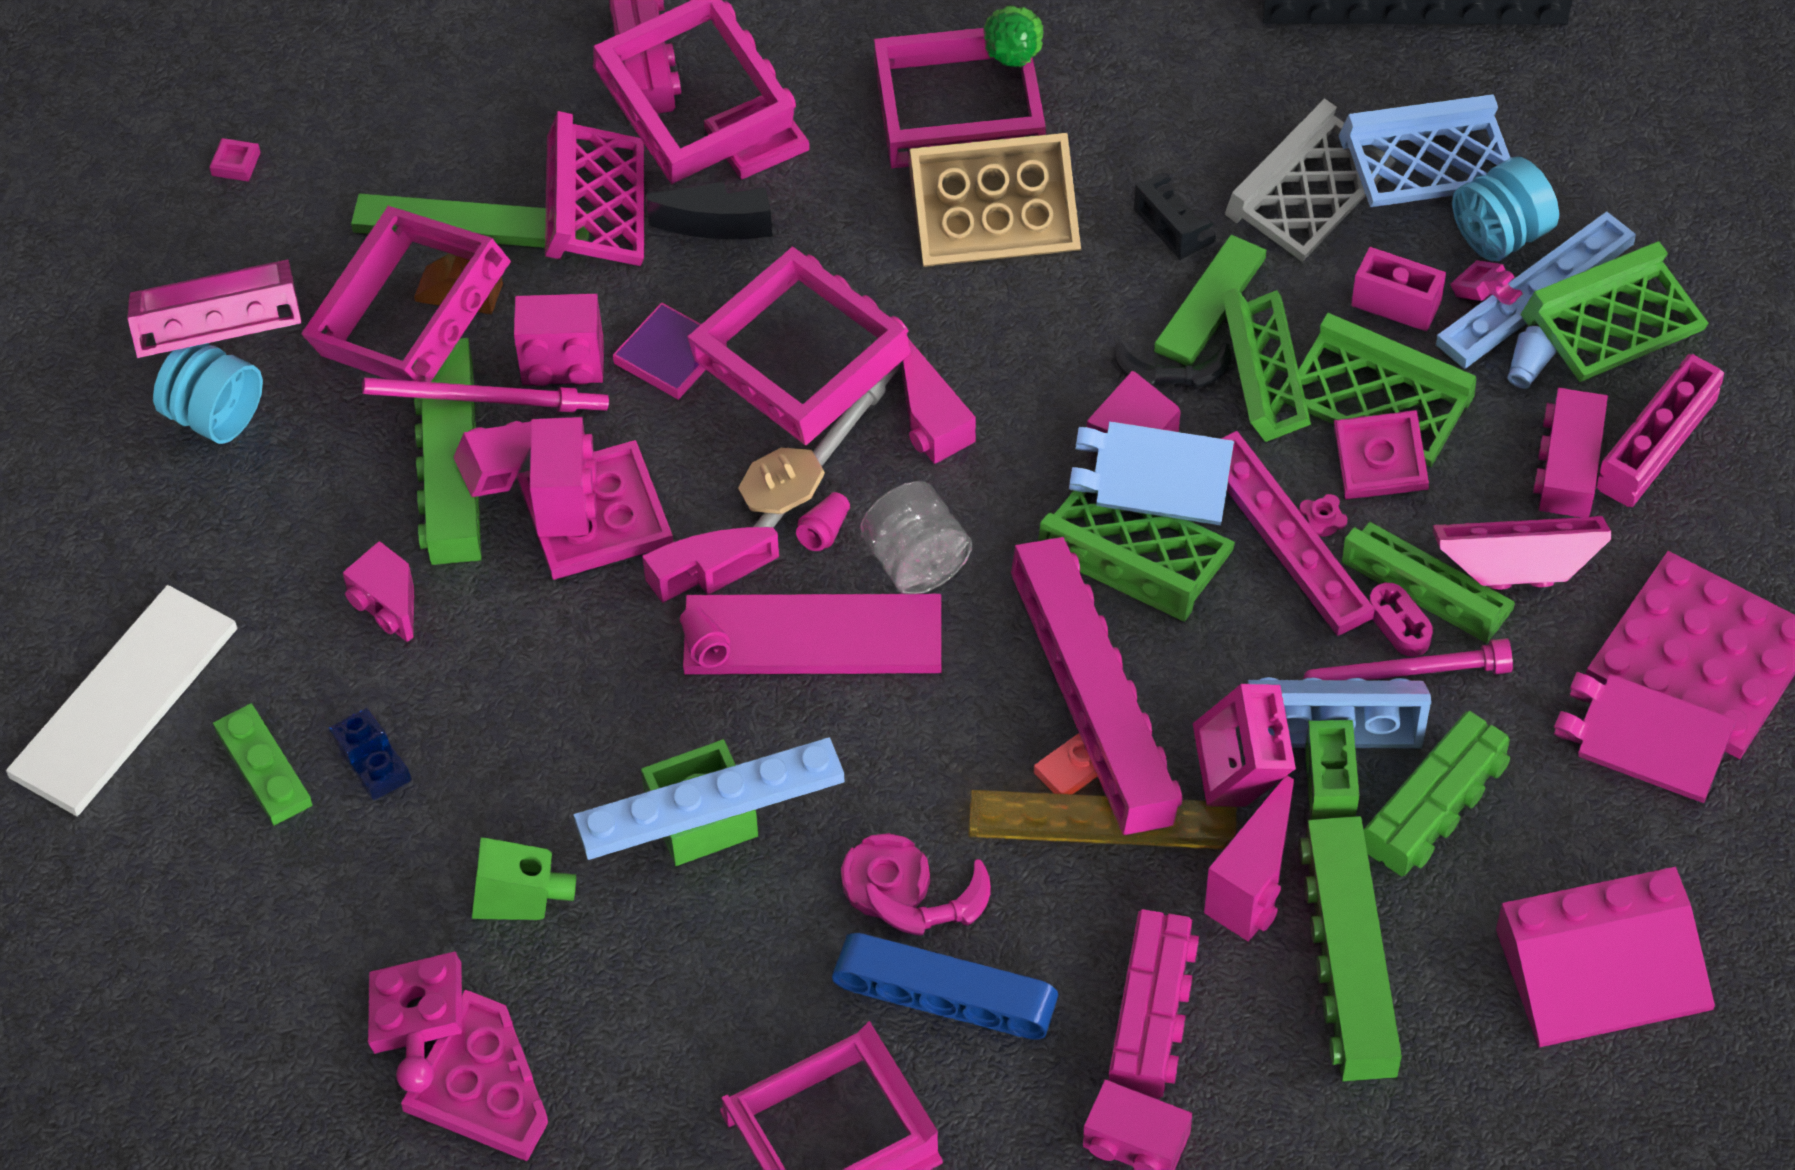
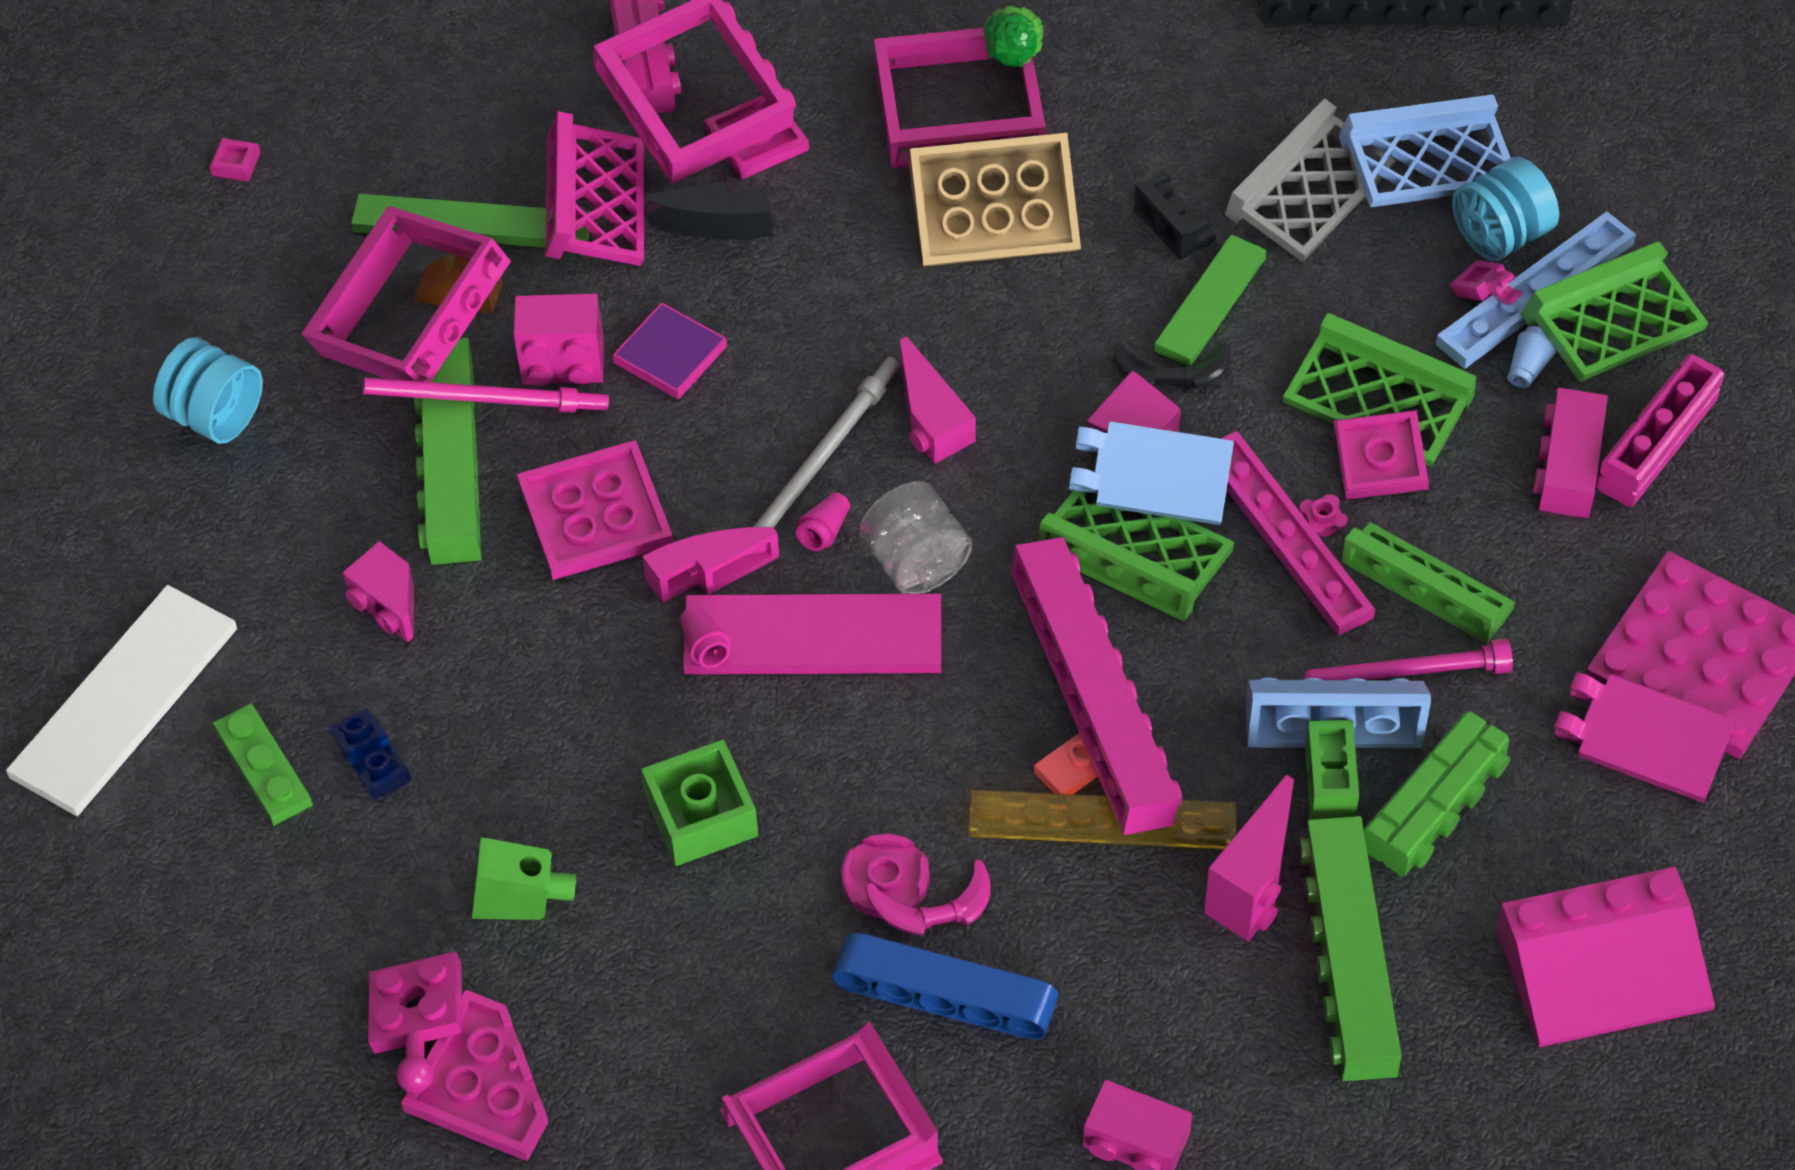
window [127,259,301,358] -> none
dark pink slope [453,421,531,497] -> none
dark pink brick [530,417,597,537] -> none
light blue plate [574,737,845,860] -> none
dark pink window [687,246,911,445] -> none
tan piece [738,447,825,514] -> none
dark pink brick [1109,909,1199,1099] -> none
dark pink window [1193,684,1296,807] -> none
bright green fence [1222,288,1311,442] -> none
dark pink brick [1351,247,1446,332] -> none
dark pink beam [1369,583,1433,657] -> none
wedge [1433,516,1611,590] -> none

